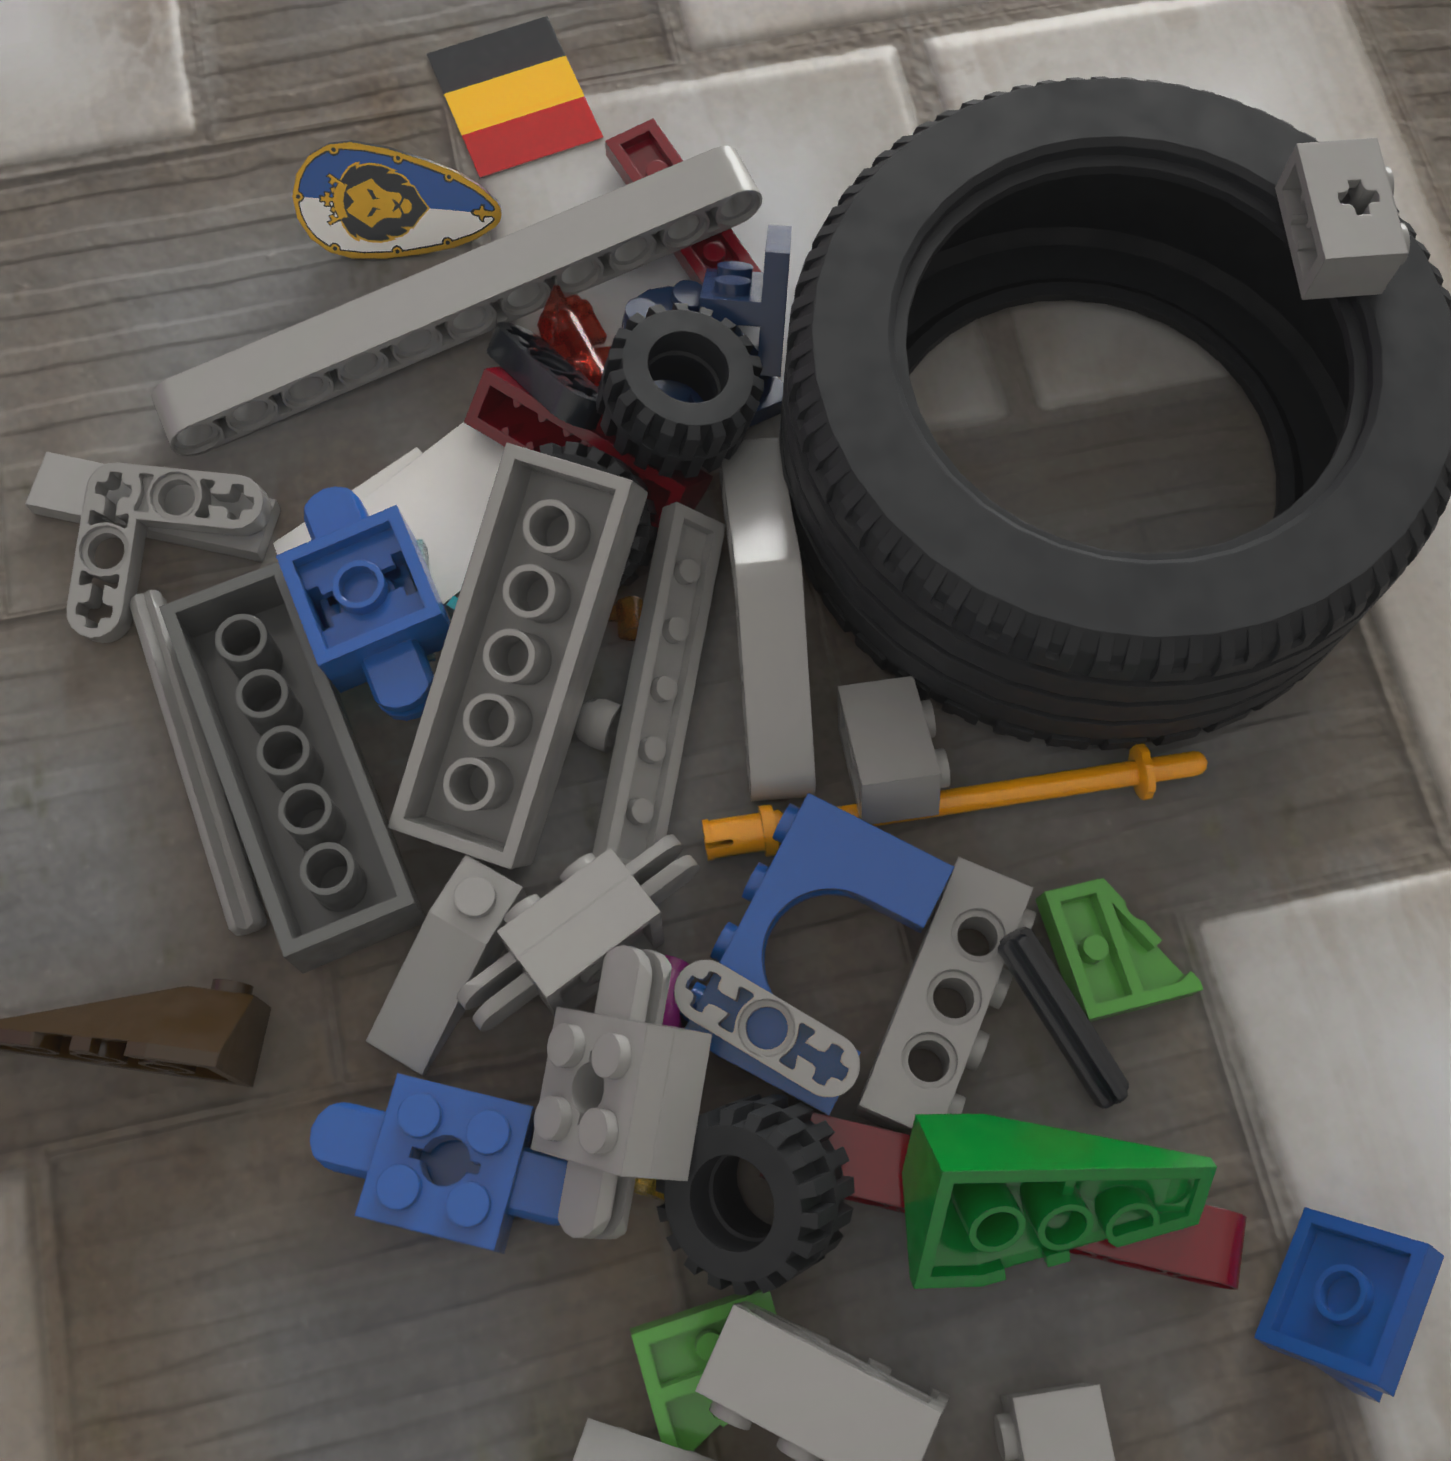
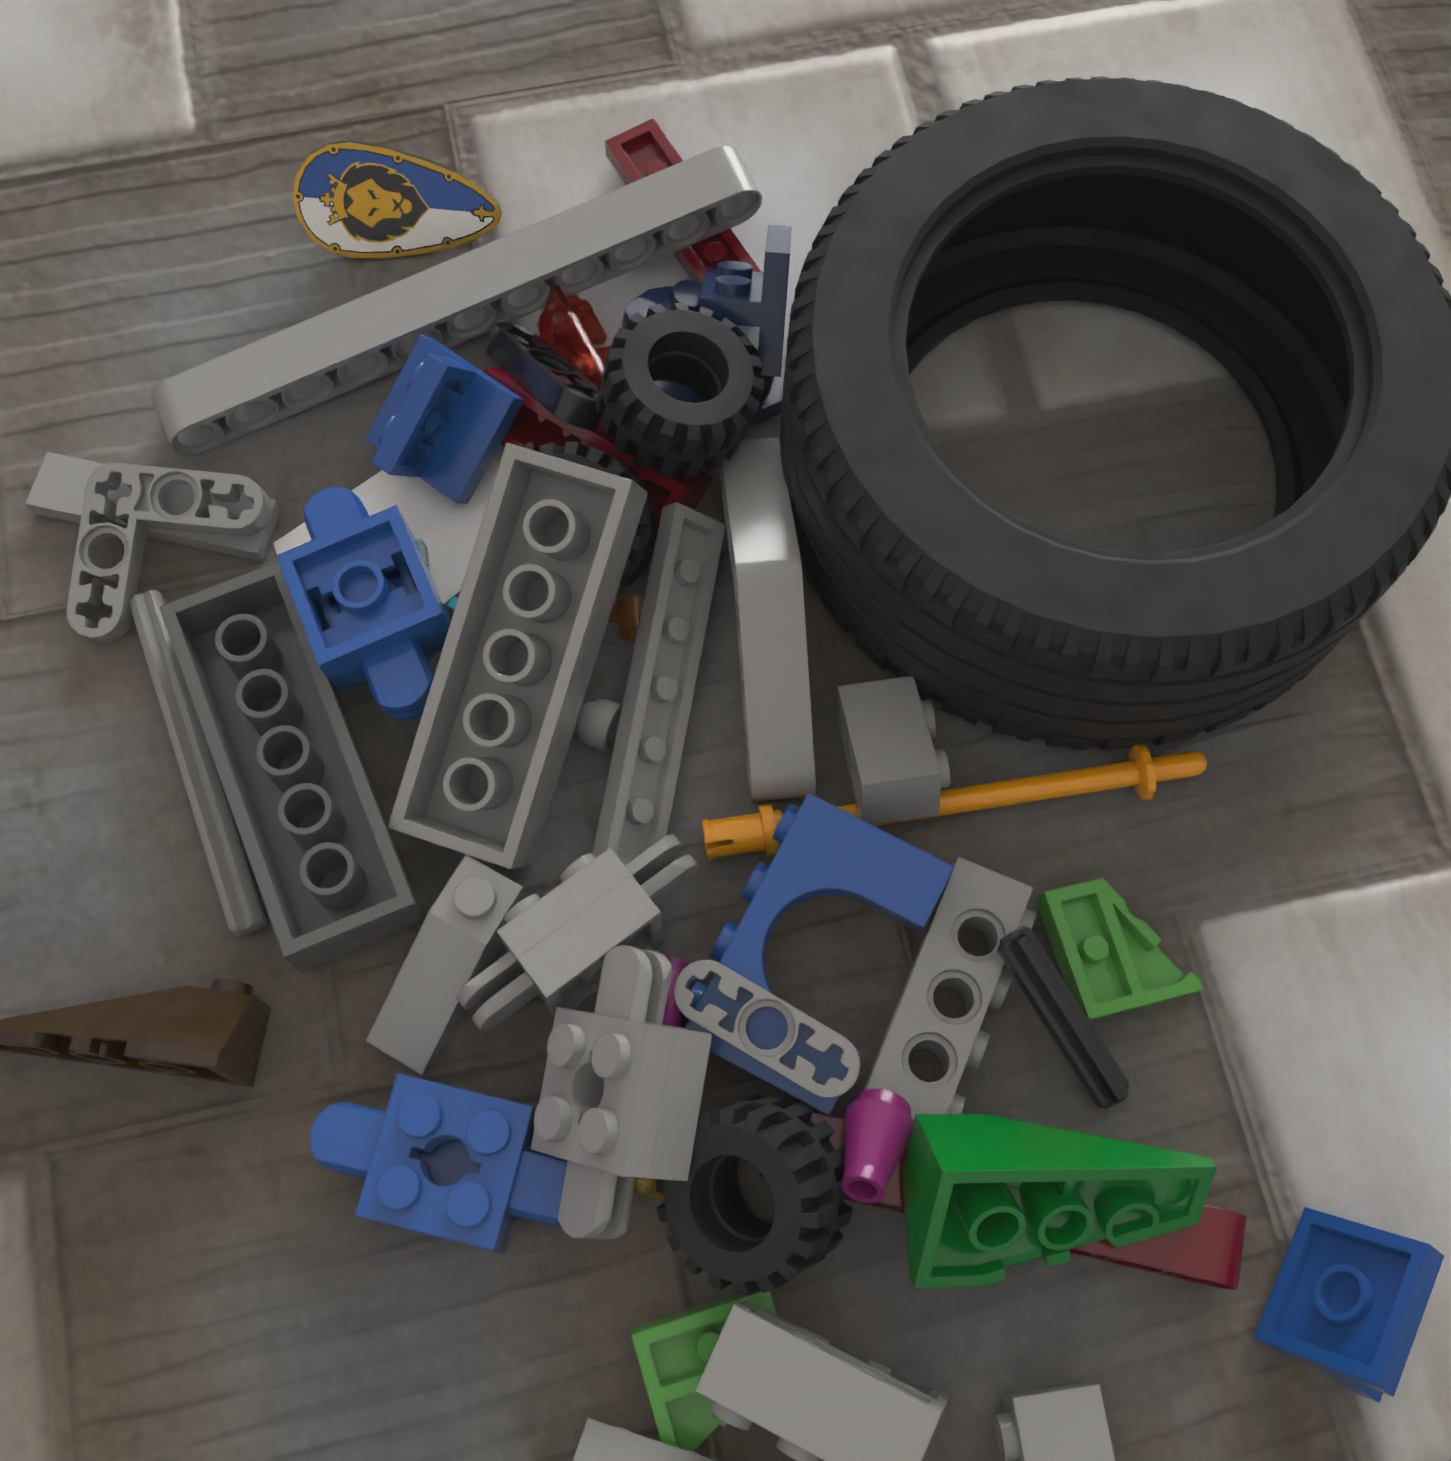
sticker [427,16,604,178] -> none
light grey brick [1275,138,1410,300] -> none
none -> blue bracket [365,334,525,504]
none -> magenta cone [841,1089,914,1203]

